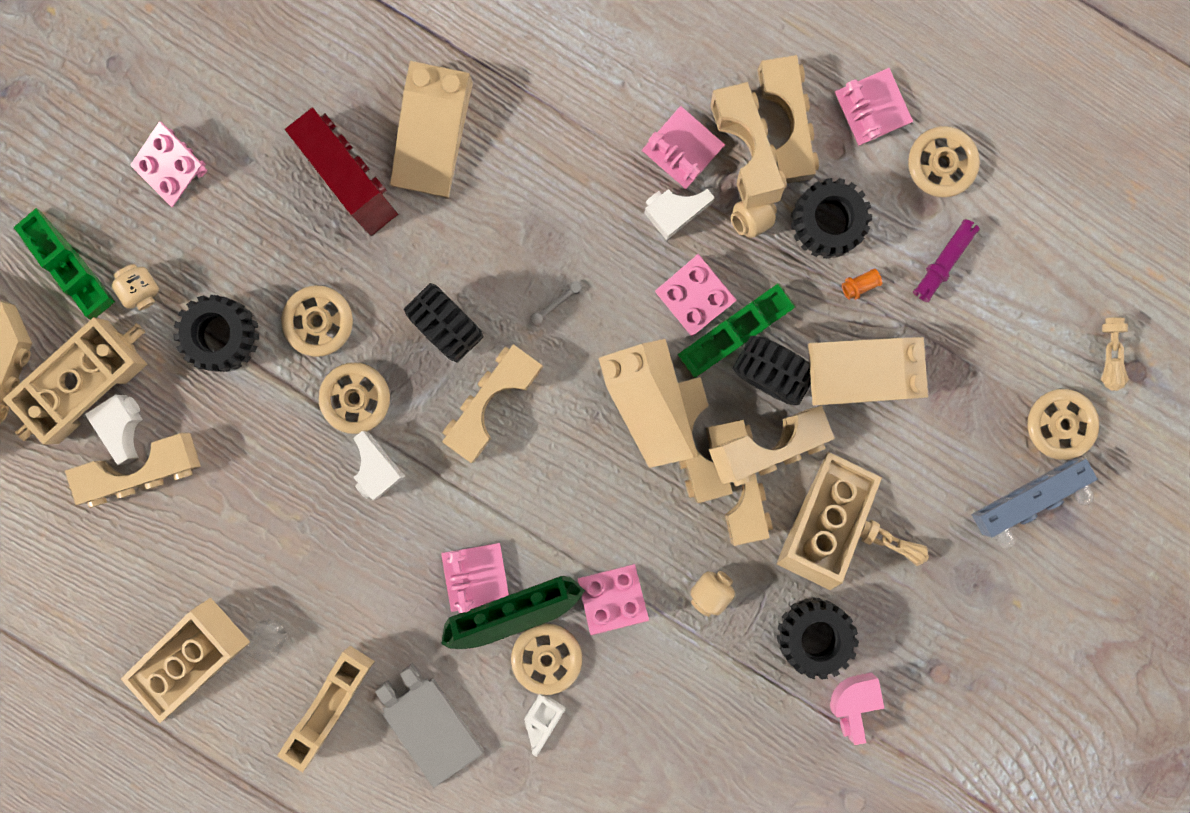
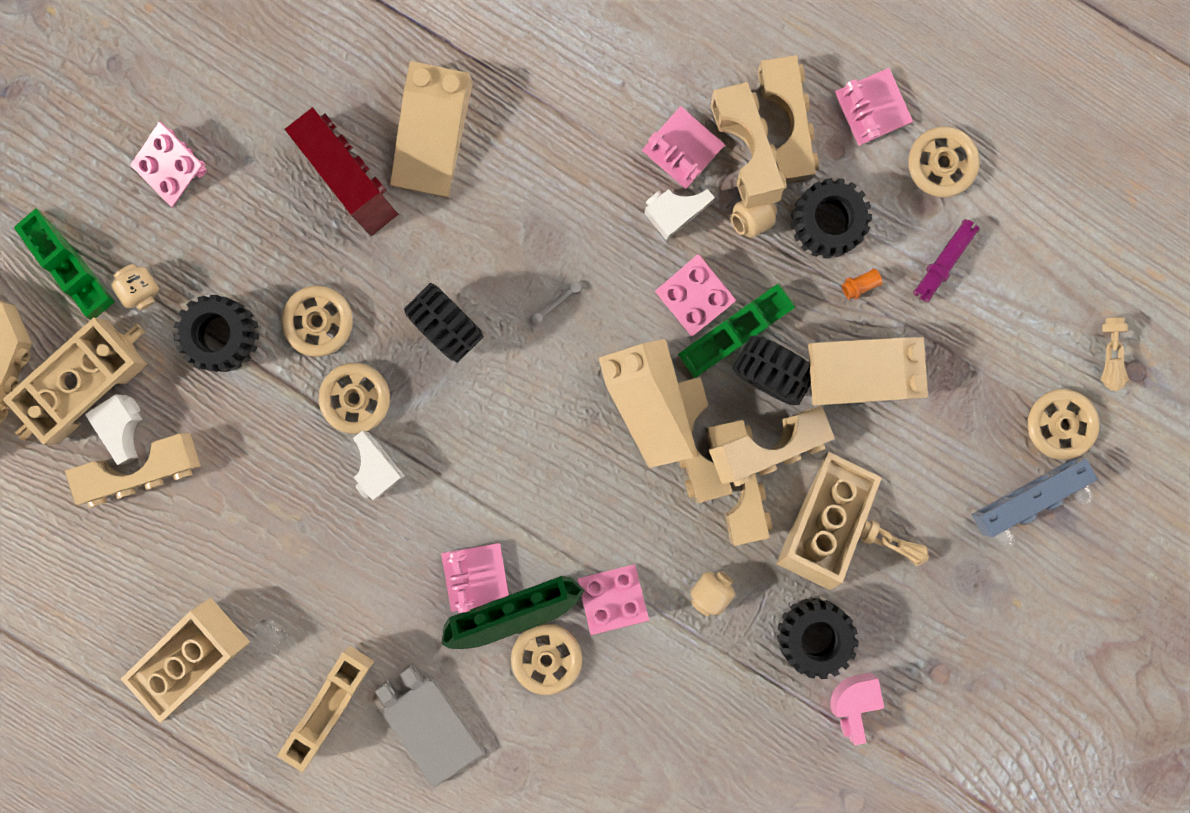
tan arch [442,344,543,463] -> none
white tile [524,694,566,757] -> none

